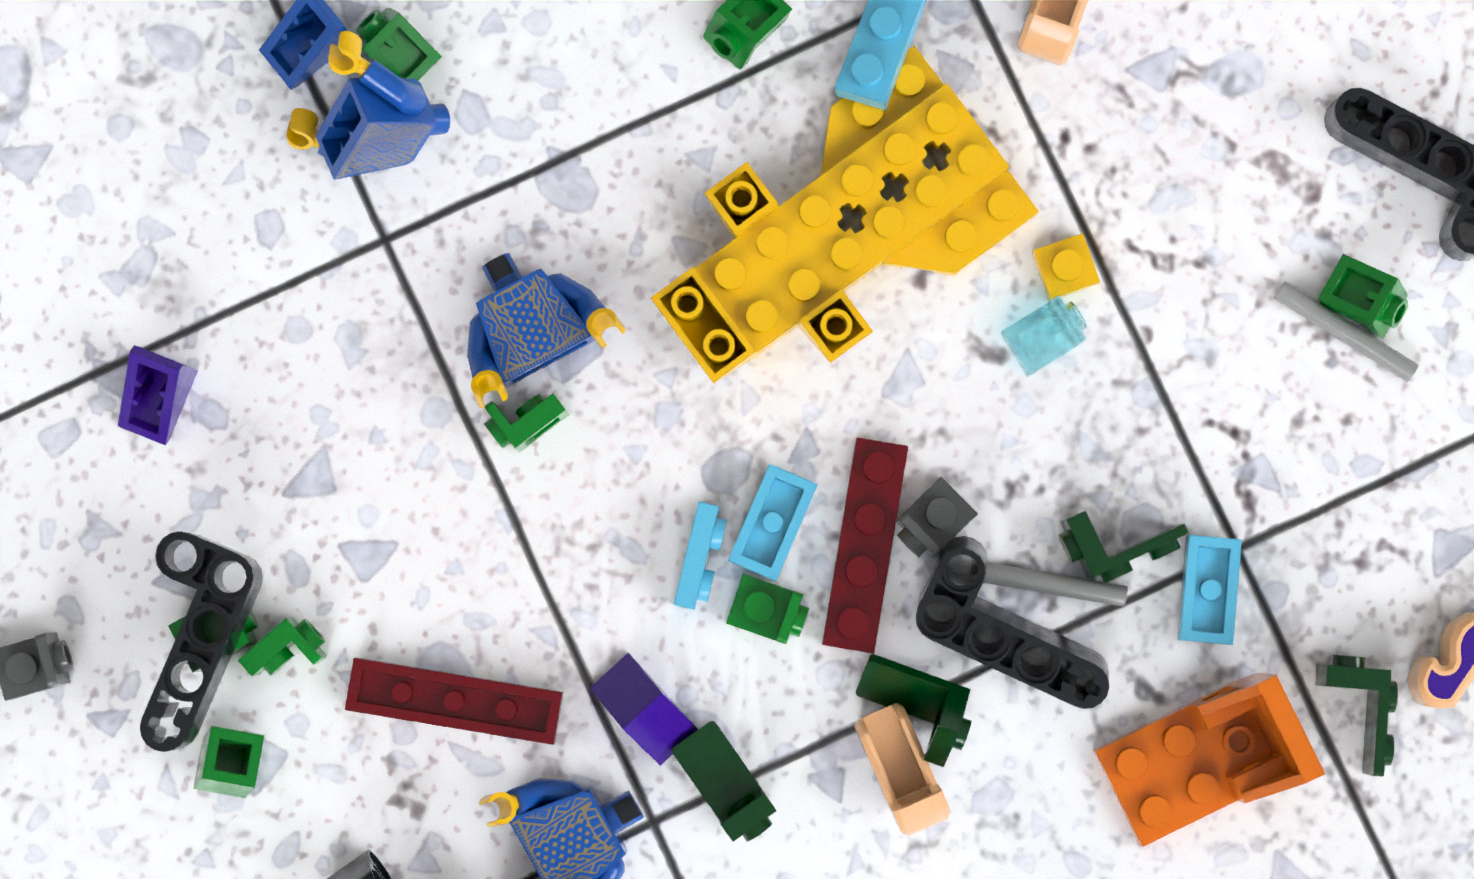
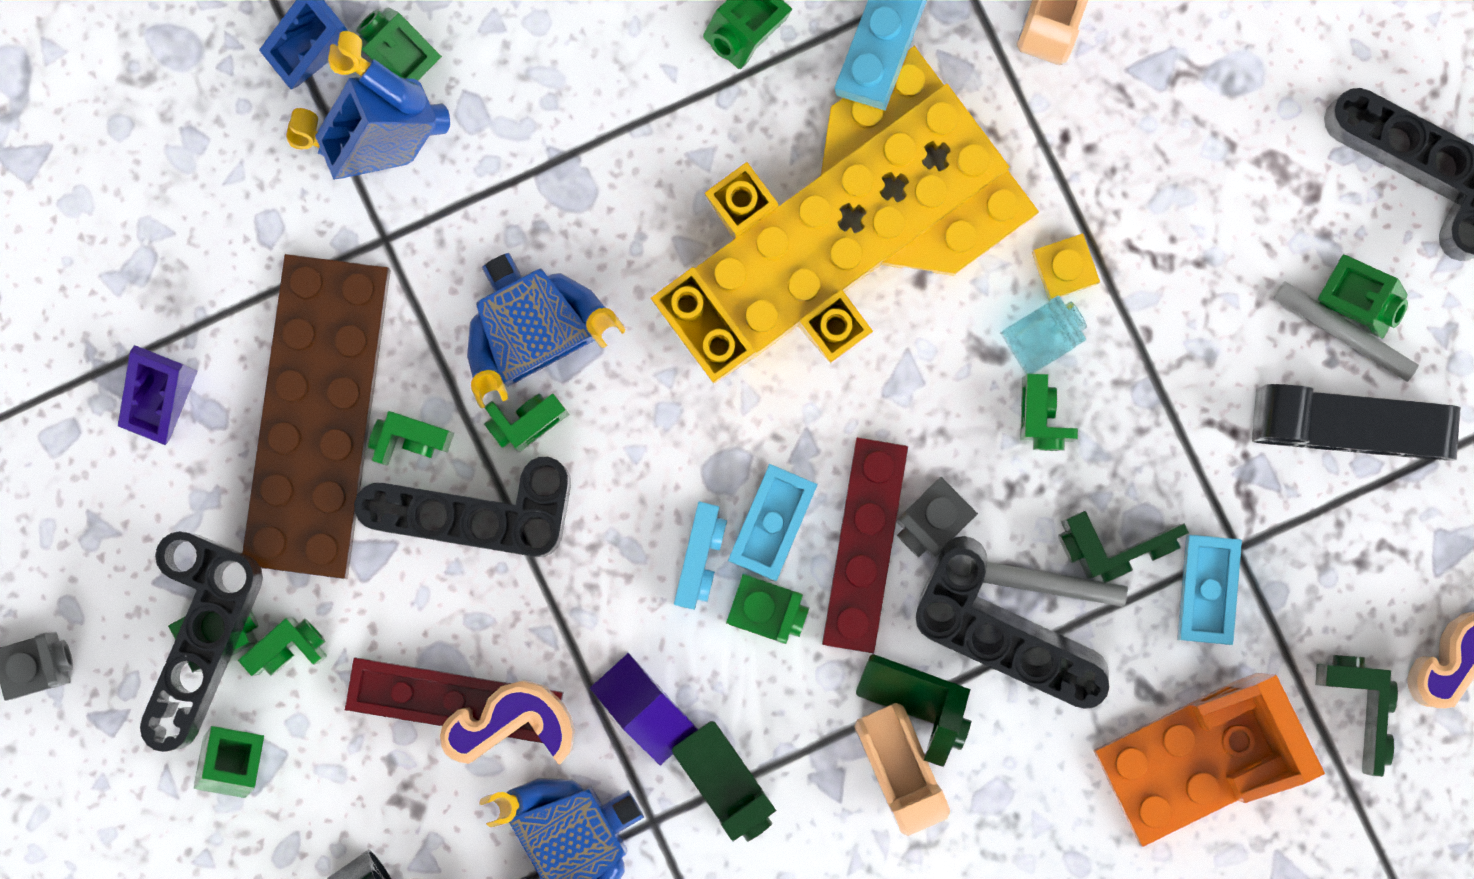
none -> reddish brown plate [242,254,391,579]
none -> black beam [354,457,571,557]
none -> green bracket [368,411,454,466]
none -> animal [440,680,575,765]
none -> green bracket [1020,373,1078,451]
none -> black beam [1252,384,1461,461]

